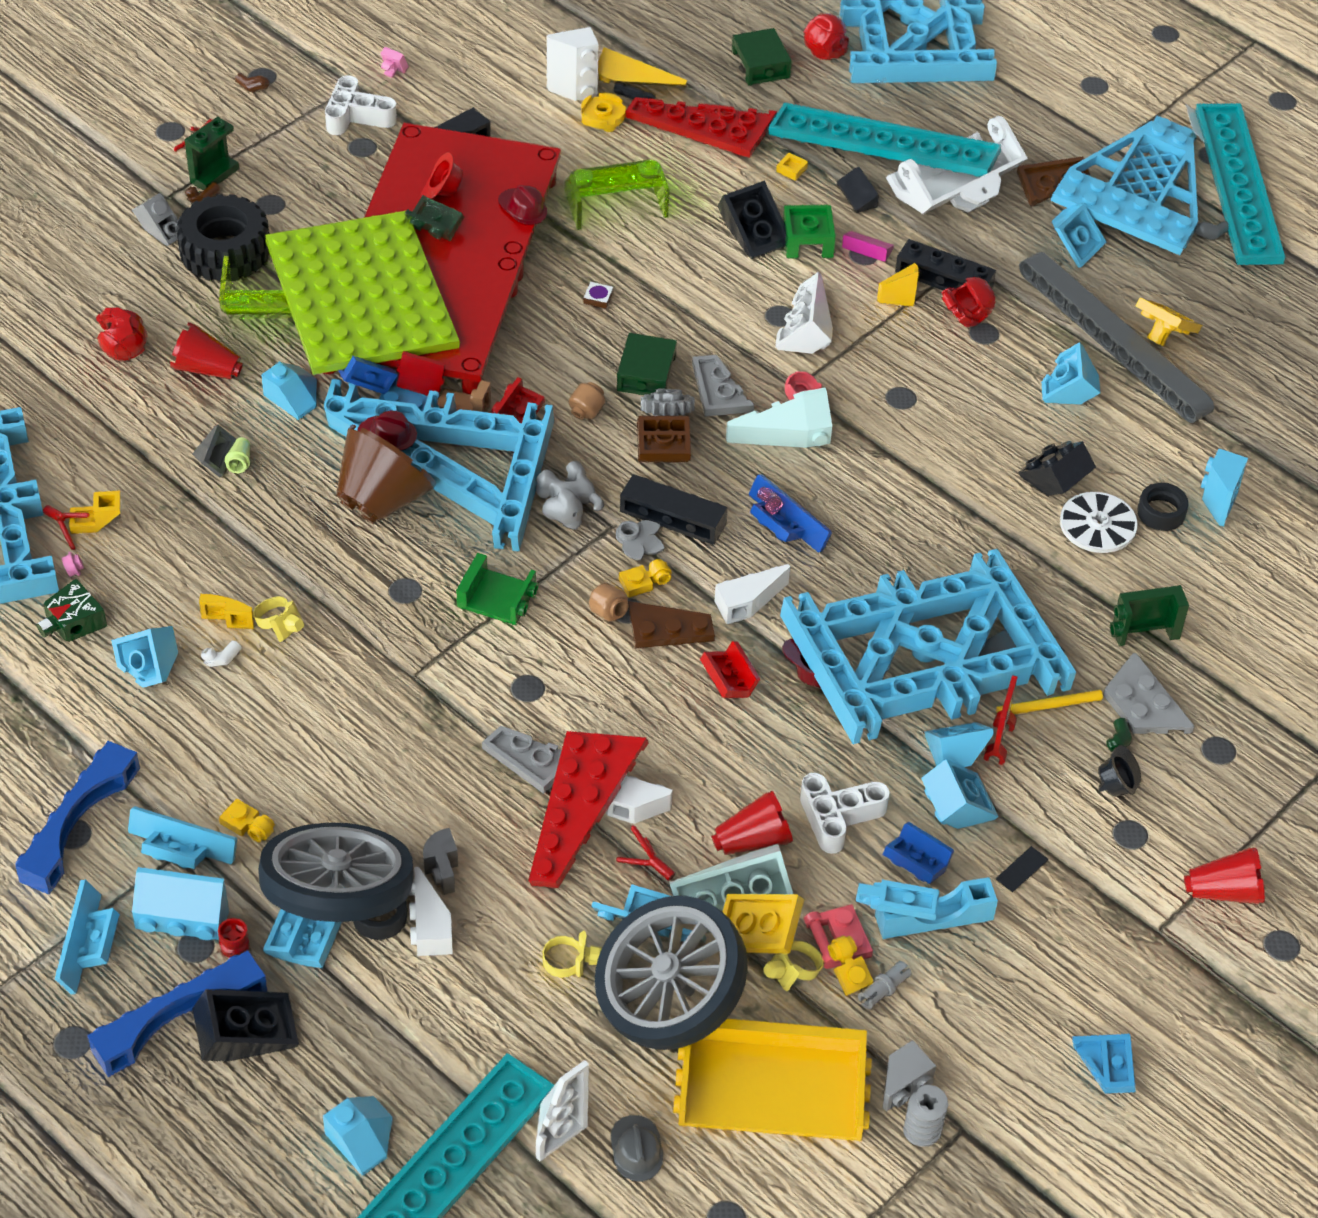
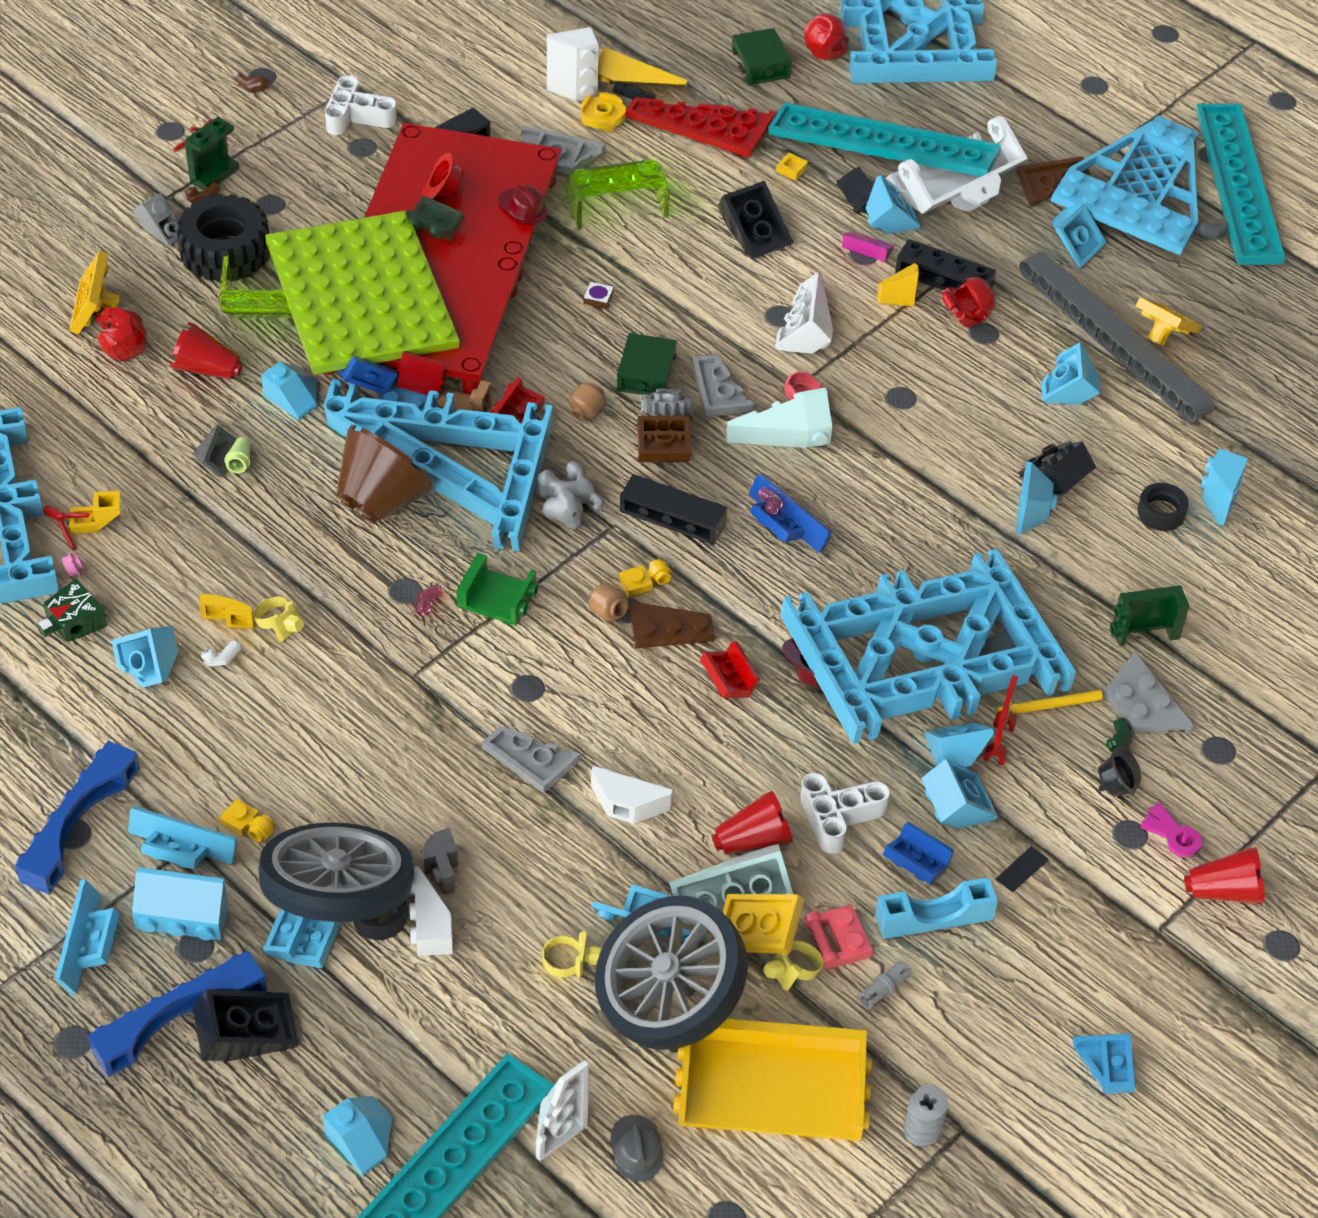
red wheel [218,918,250,958] -> none
dark red piece [357,410,417,450] -> none
bright pink tile [380,47,409,78] -> none
red wing [528,731,649,888] -> none
light grey plate [616,520,664,561] -> none
red plant [616,825,676,881] -> none
white slope [714,564,790,624] -> none
green panel [783,205,836,259] -> none
yellow plate [828,935,874,996] -> none
medium azure hinge [856,880,940,921] -> none
light grey slope [883,1040,936,1112] -> none
white piece [1060,492,1137,553] -> none
white sticker [1185,104,1206,144] -> none
none -> yellow plate [69,250,120,334]
none -> clear pink arm [414,584,443,616]
none -> light grey wing [521,125,606,175]
none -> medium azure slope [866,175,921,234]
none -> medium azure slope [1015,462,1057,534]
none -> dark pink piece [1141,802,1202,857]

